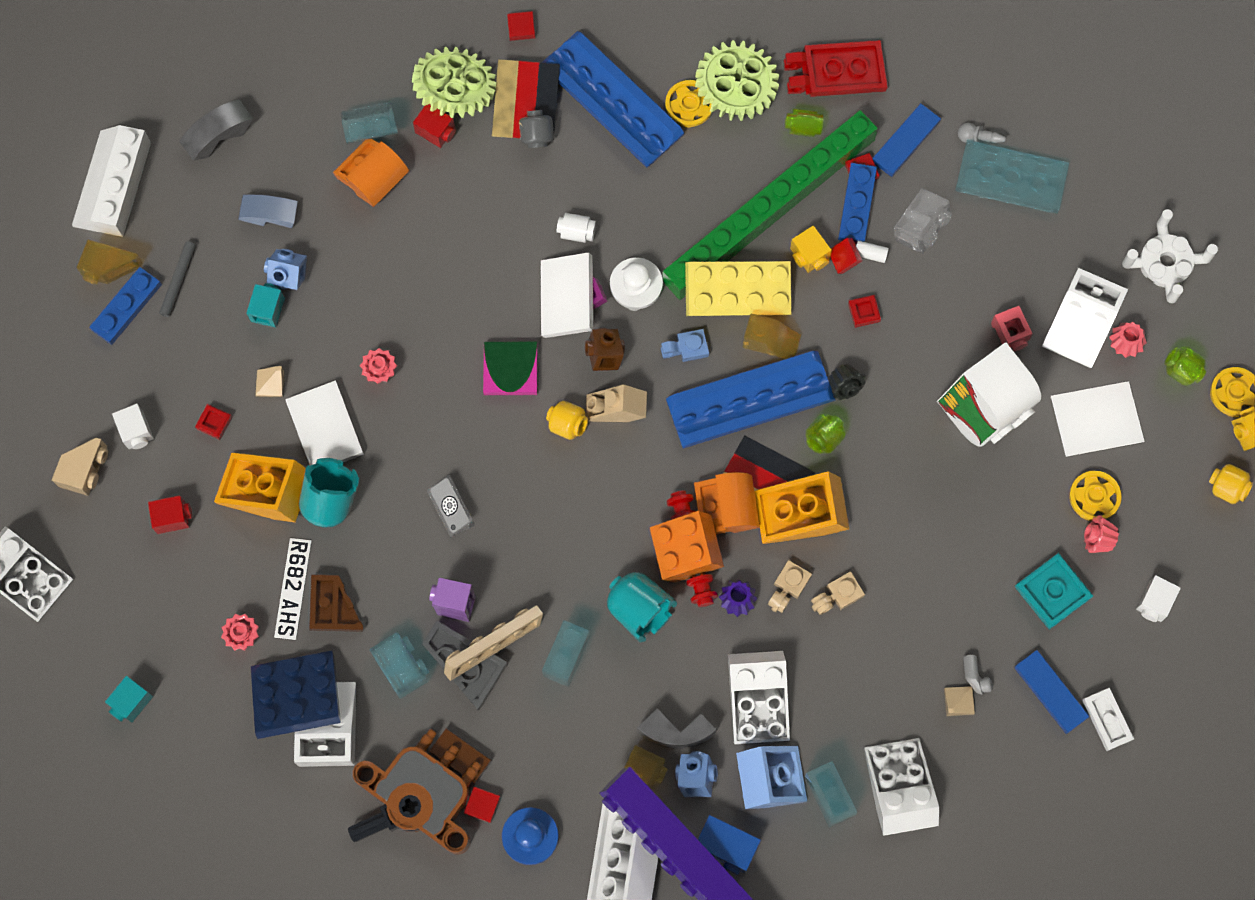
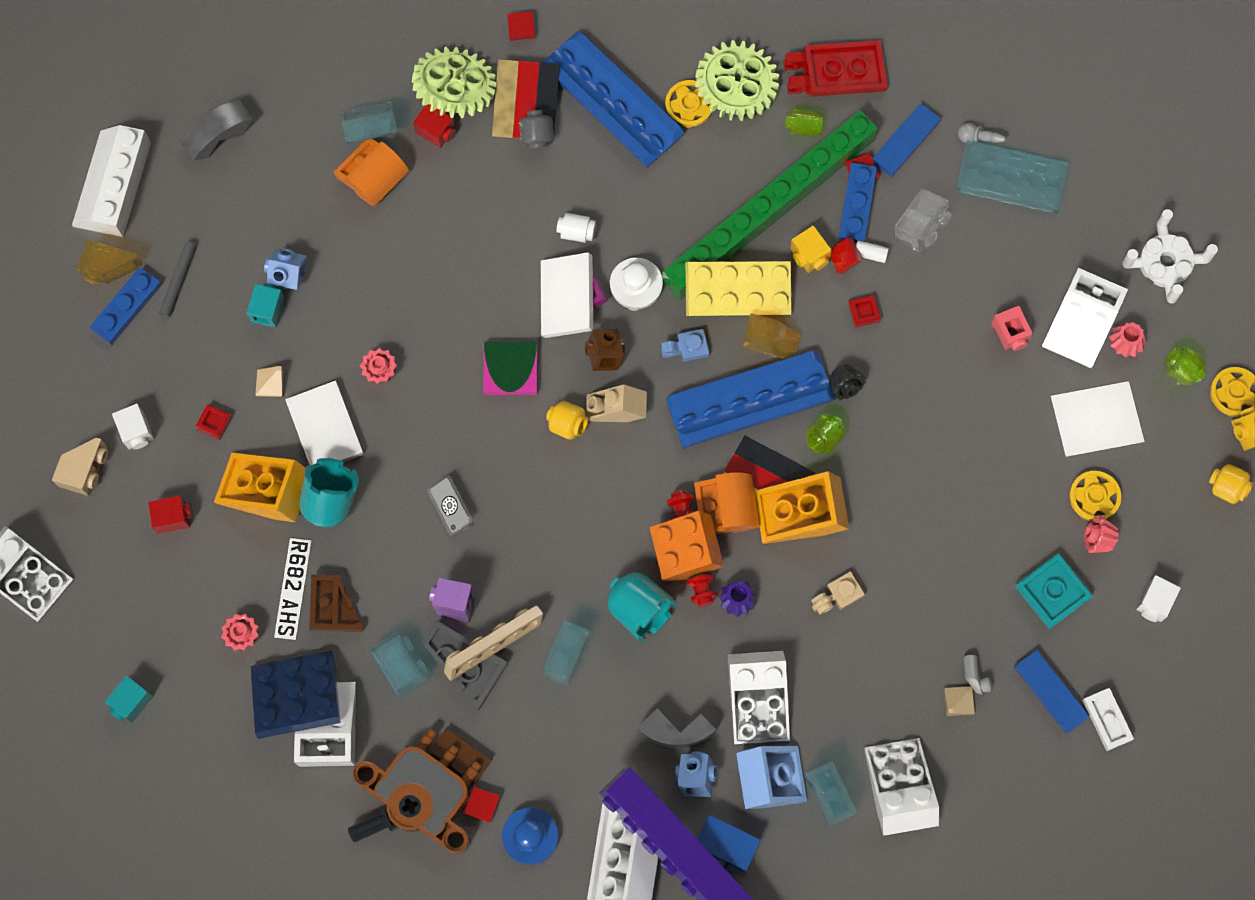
sand blue slope [238,195,298,228] -> none
clear yellow slope [624,745,668,789] -> none
tan plate [768,560,812,613] -> none
white brick [937,342,1041,447] -> none

